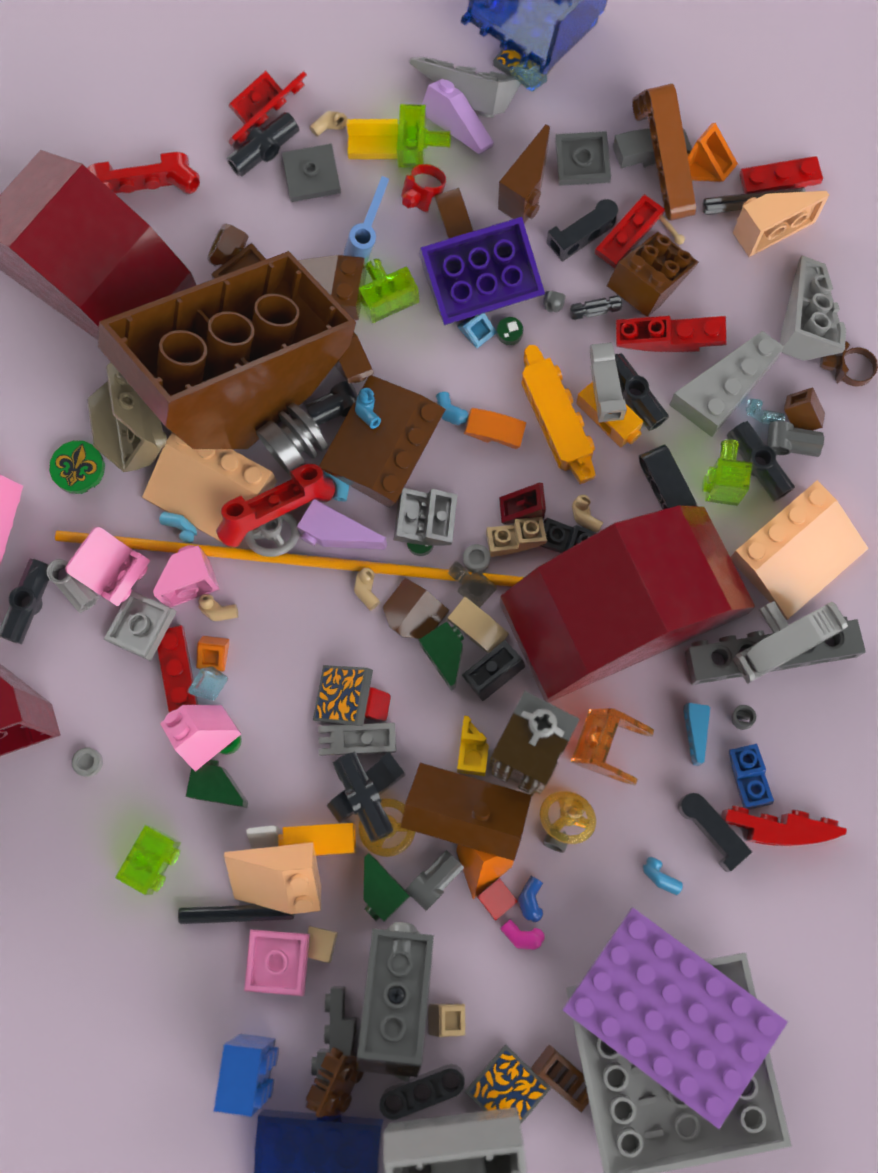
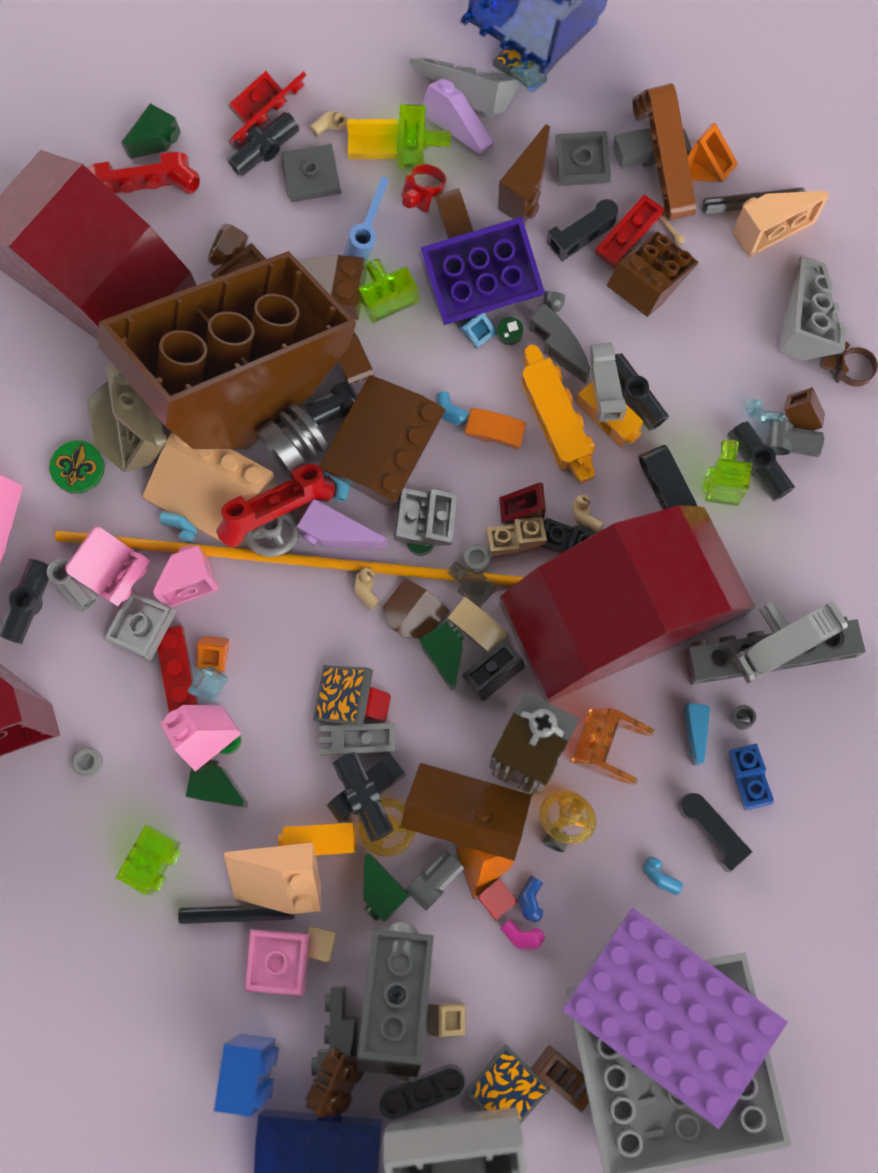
tan arm [198,594,238,621] -> none
white slope [247,825,280,849] -> none
dark azure arm [355,388,381,429] -> none
yellow slope [457,715,489,776] -> none
black axle [570,295,622,320] -> none
red slope [616,316,727,352] -> none
light grey wedge [669,331,784,437] -> none
red slope [721,806,847,846] -> none
light nougat slope [730,480,868,620] -> none
red plate [739,156,823,194] -> none
none -> dark green slope [121,103,181,159]
none -> dark grey slope [529,303,591,384]

